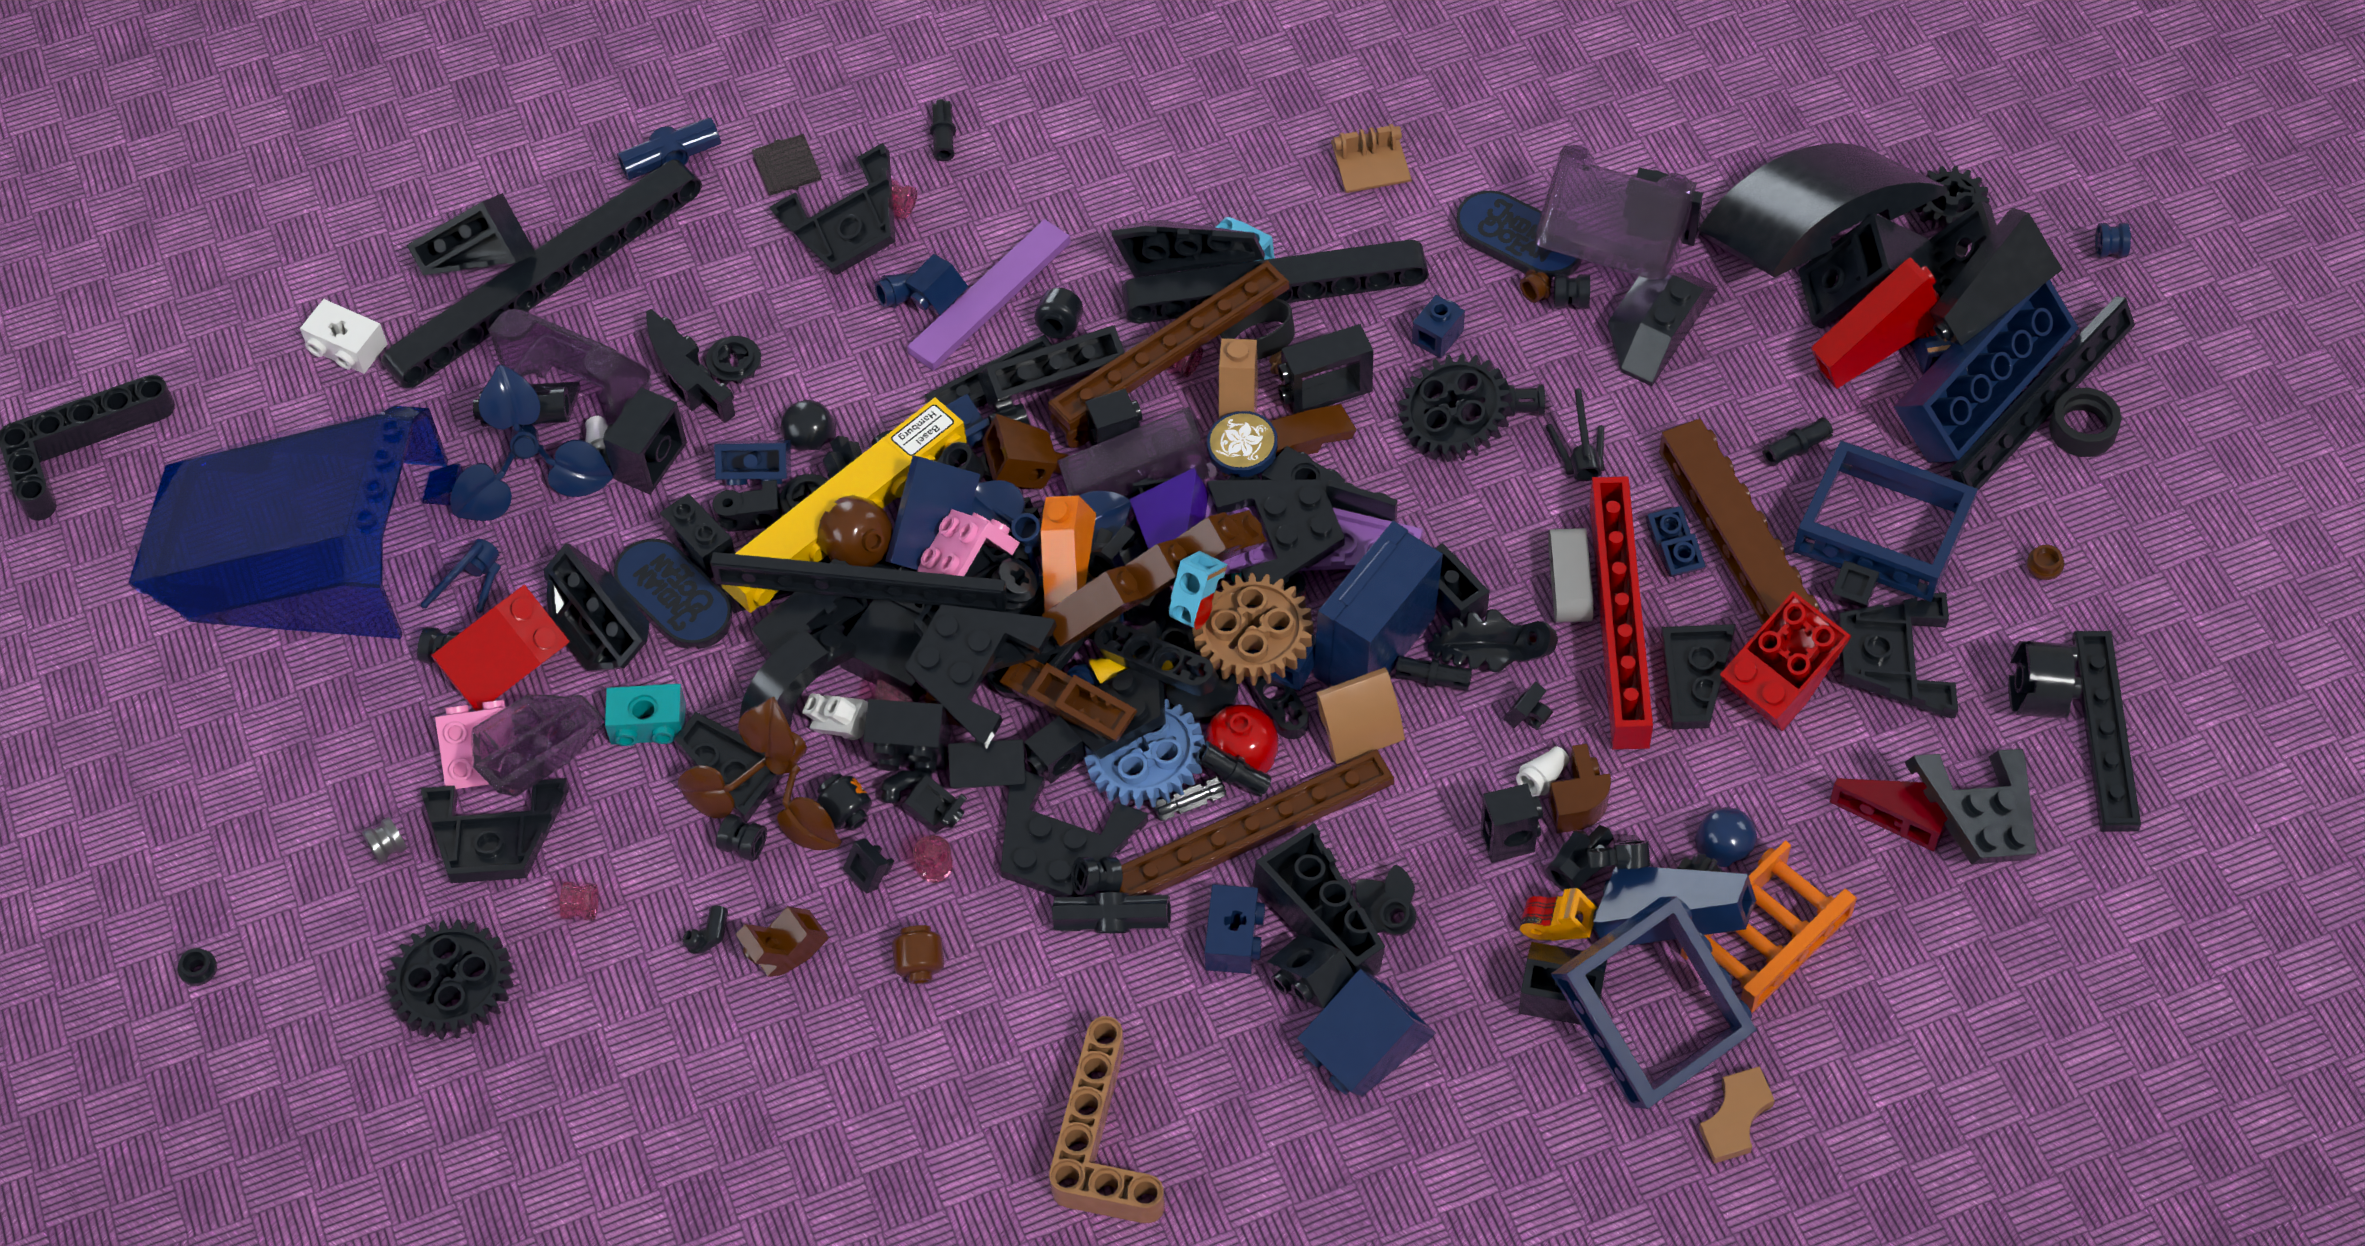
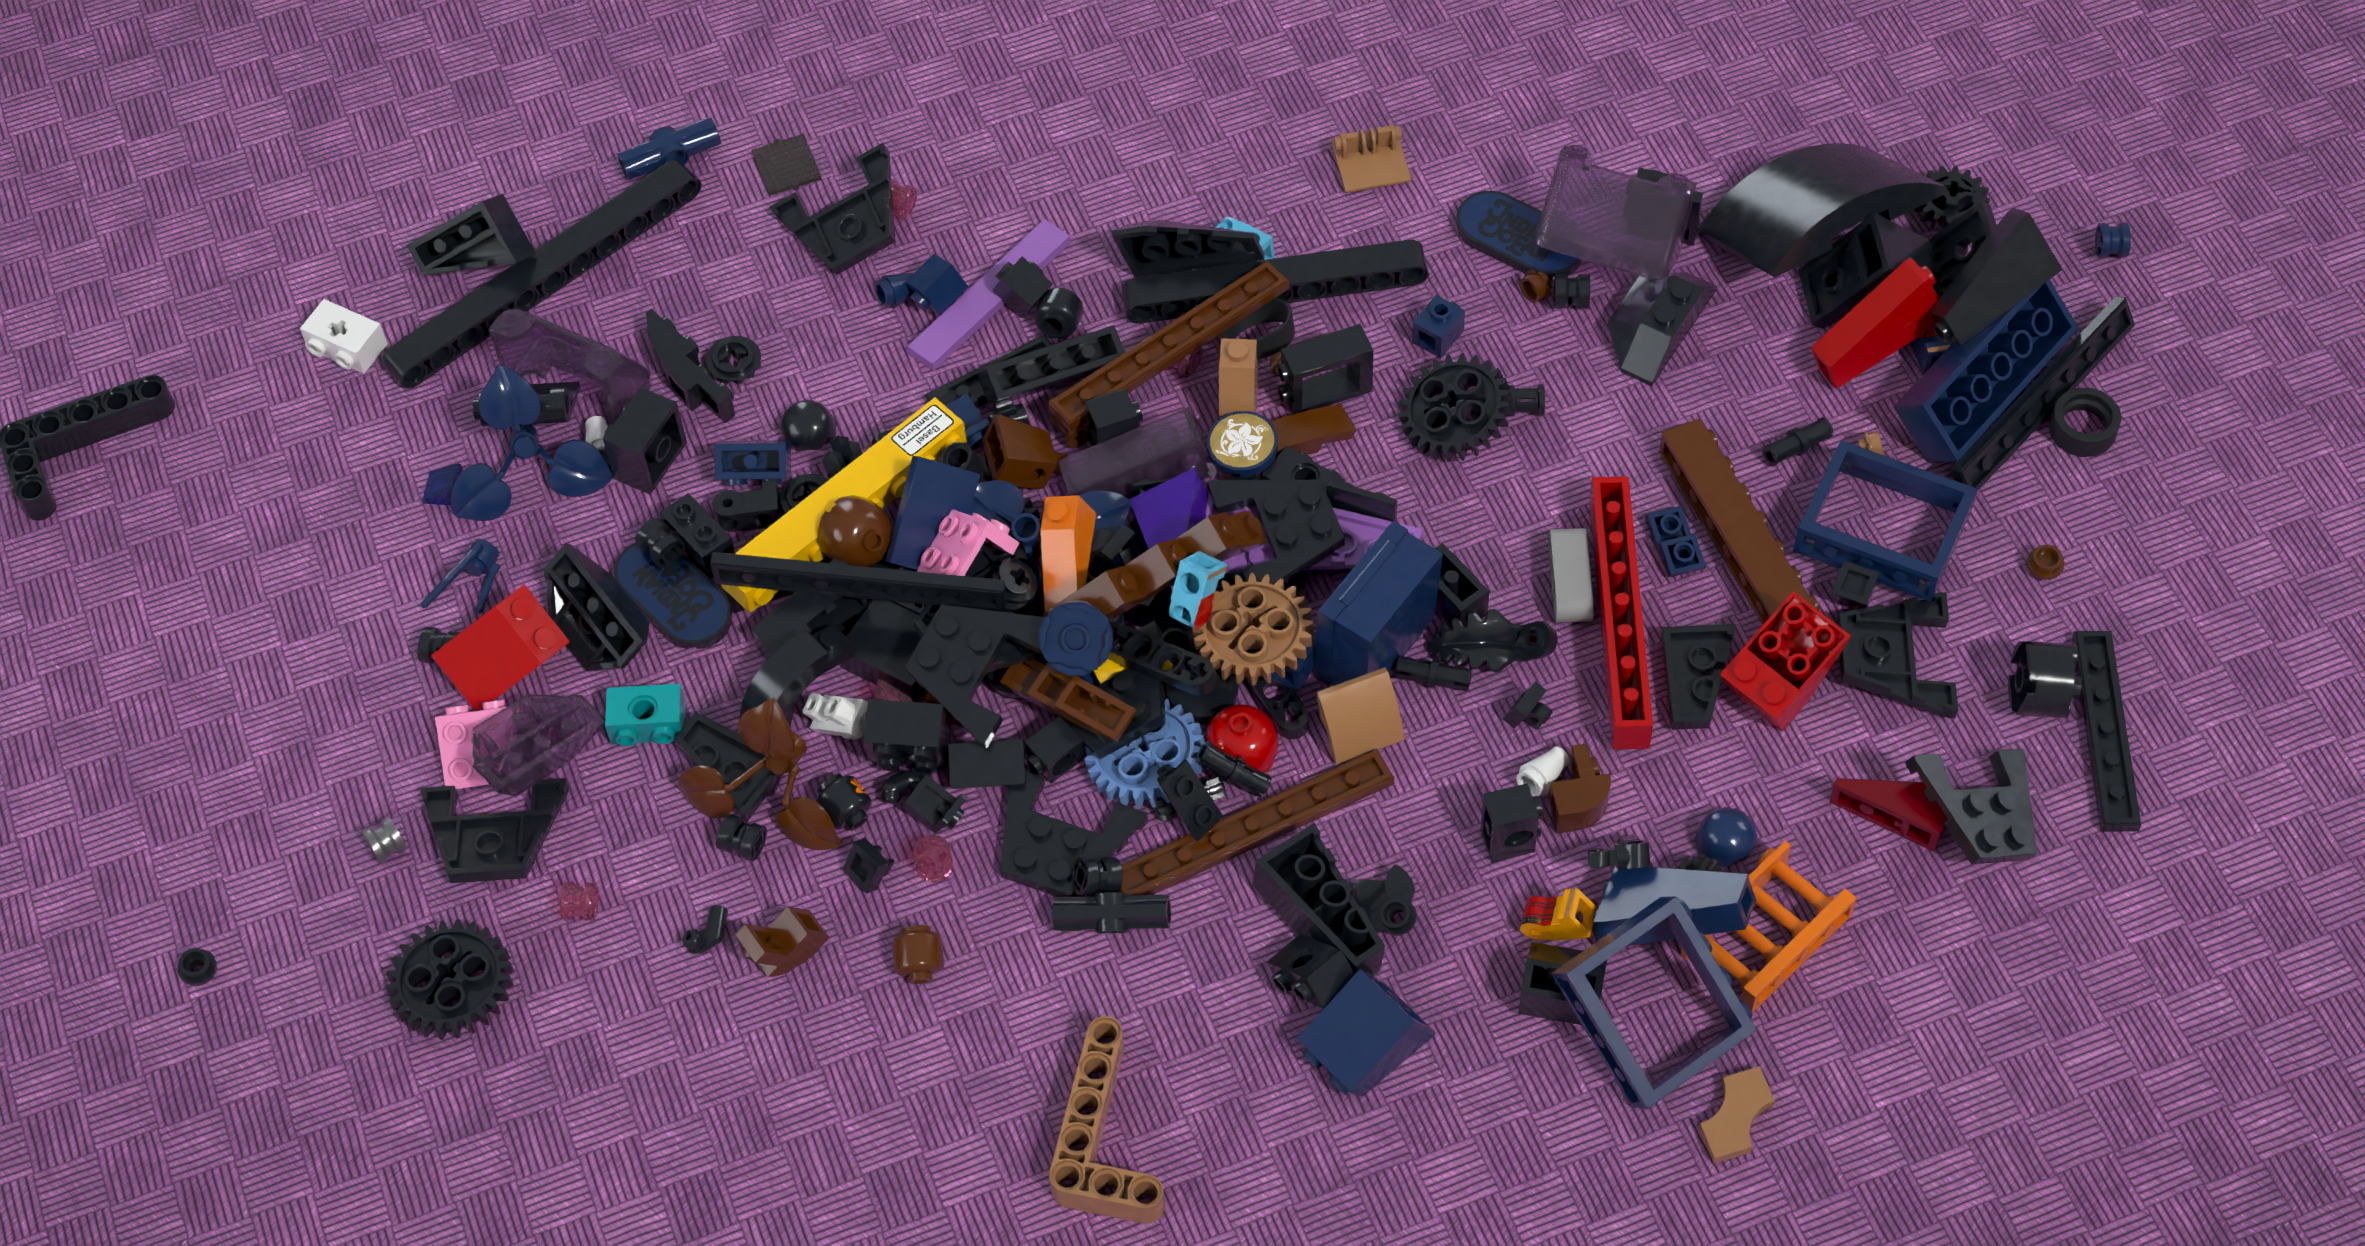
clear blue windscreen [128,406,448,639] -> none
black axle [930,99,956,162] -> none
dark blue brick [1204,884,1265,974] -> none
black rock [1545,825,1614,892] -> none
black plant [1546,388,1605,481] -> none
none -> black wheel [635,518,686,568]
none -> black brick [992,256,1053,318]
none -> dark blue tile [1039,601,1113,676]
none -> black hinge [1157,759,1223,841]
none -> medium nougat plate [1858,430,1884,455]

